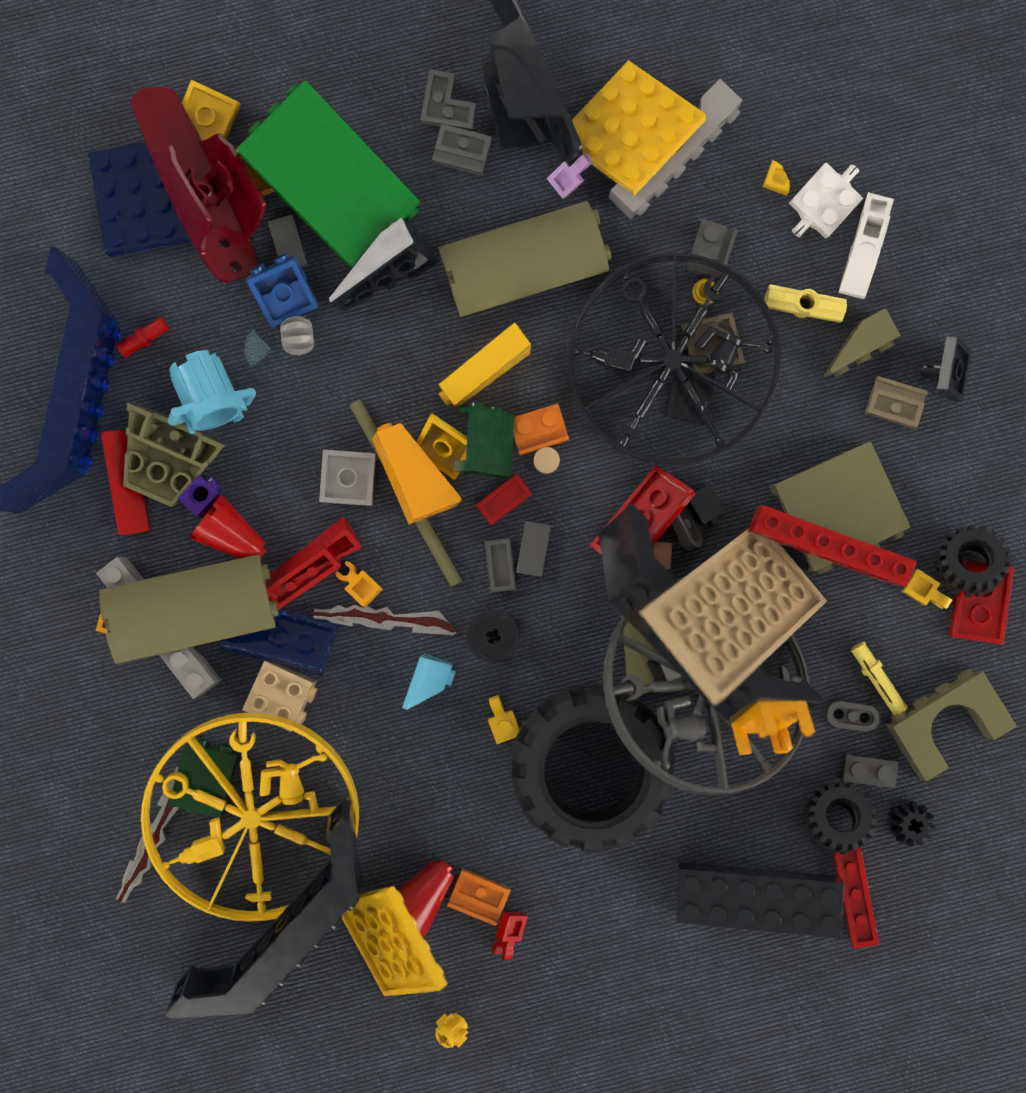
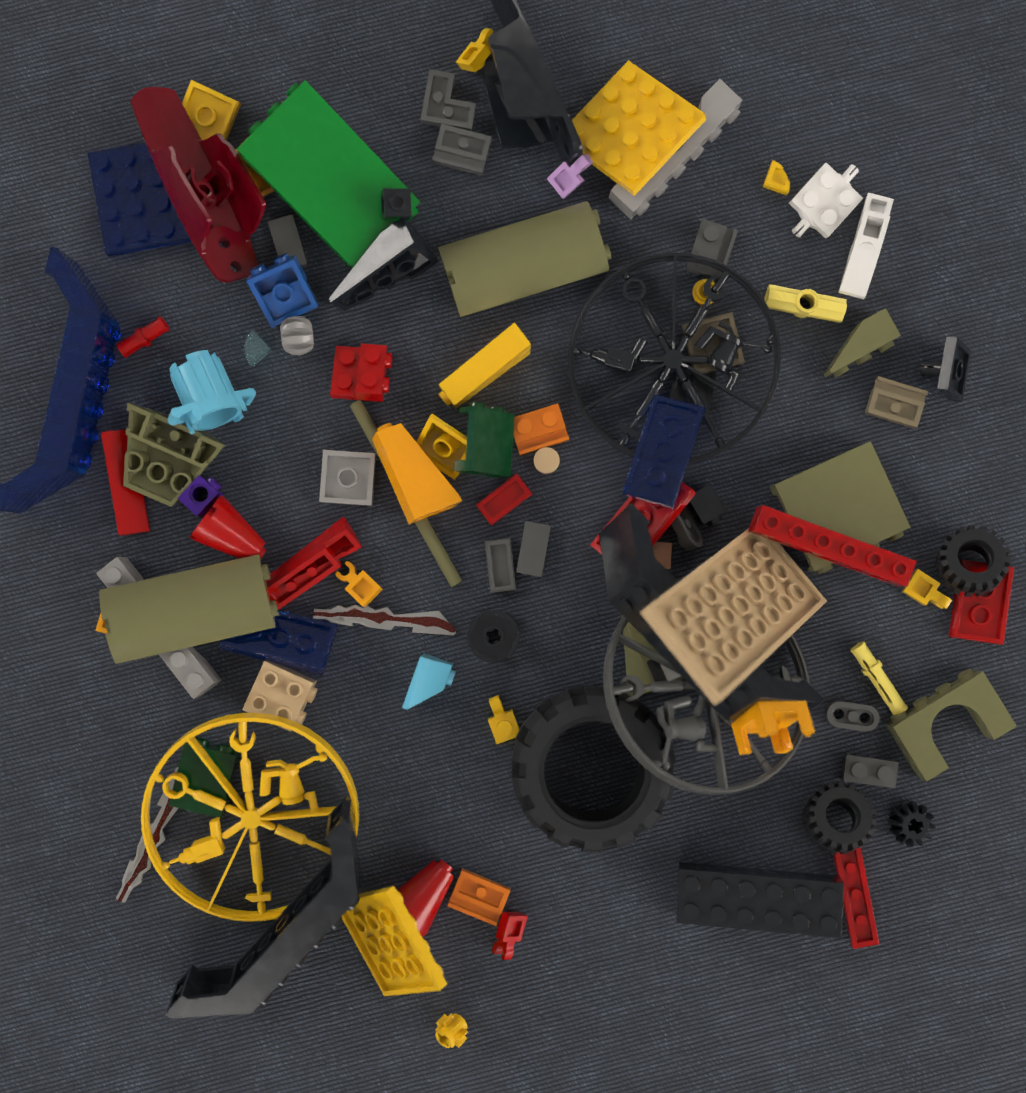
none -> red plate [330,343,392,402]
none -> black brick [380,188,411,220]
none -> yellow plate [456,28,493,73]
none -> clear blue plate [622,394,705,509]

